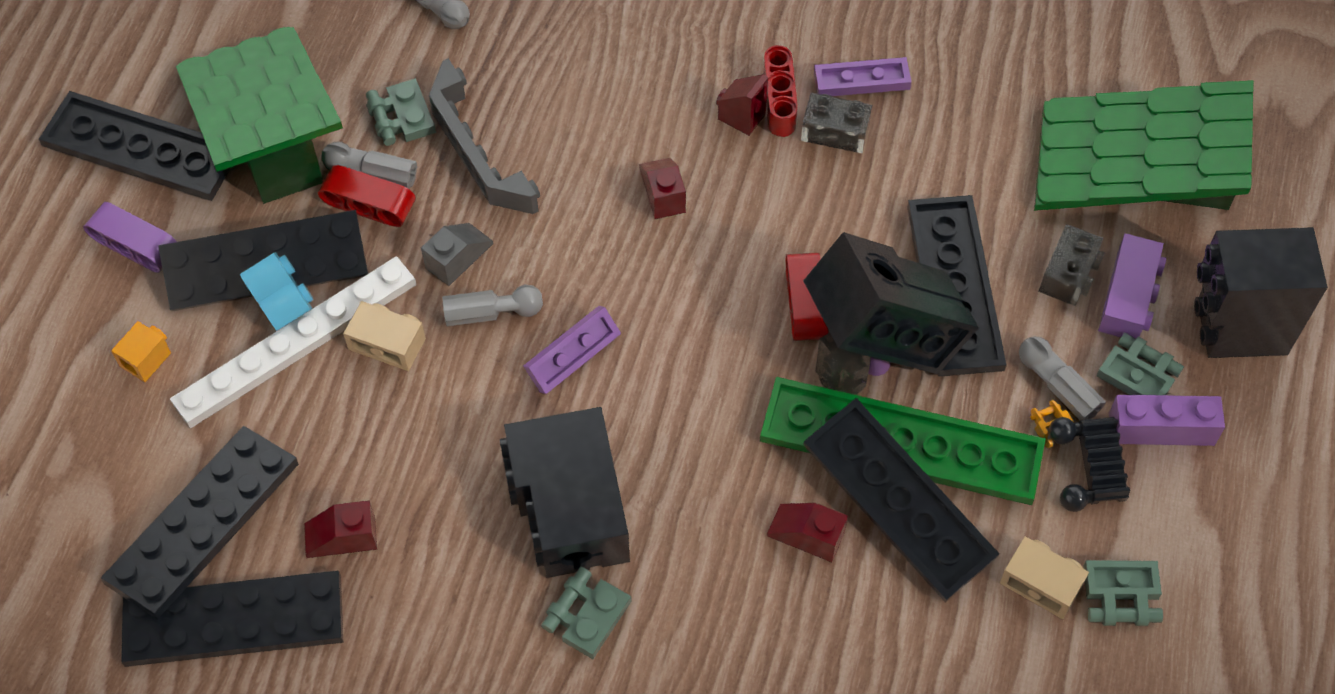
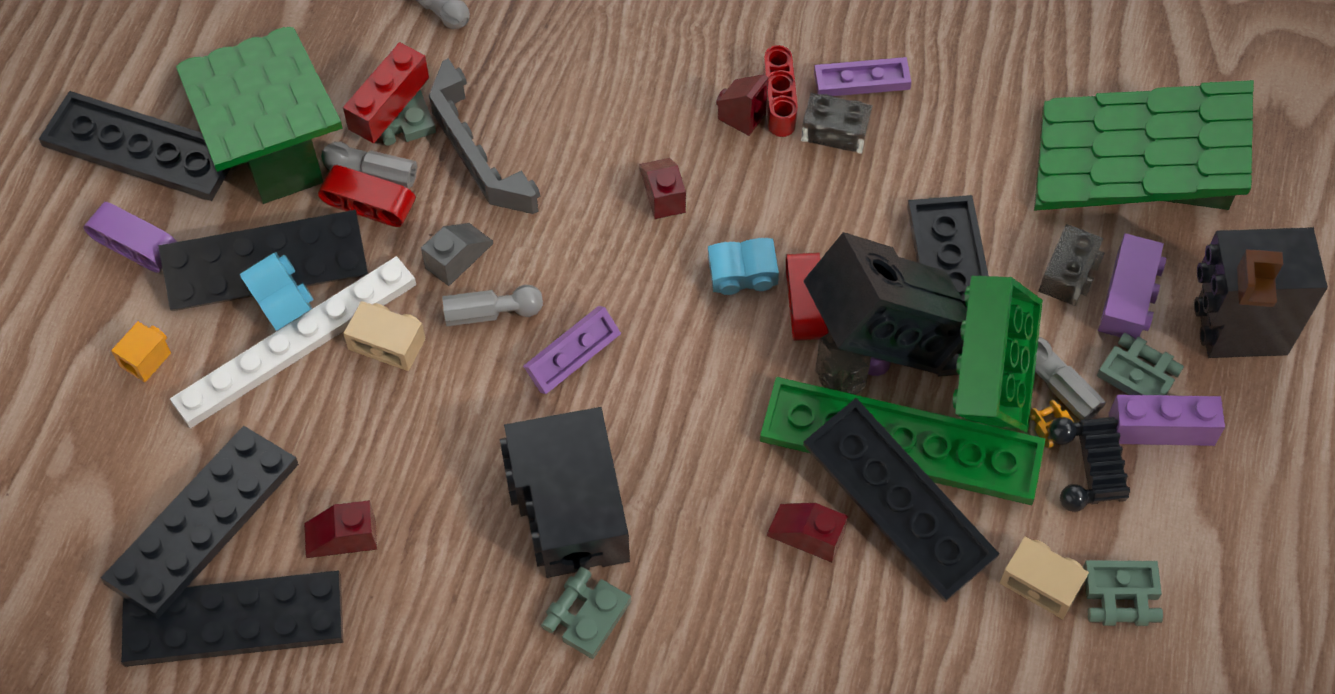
none -> red brick [343,42,429,144]
none -> medium azure brick [708,238,779,295]
none -> green slope [953,276,1043,433]
none -> reddish brown panel [1237,249,1283,307]

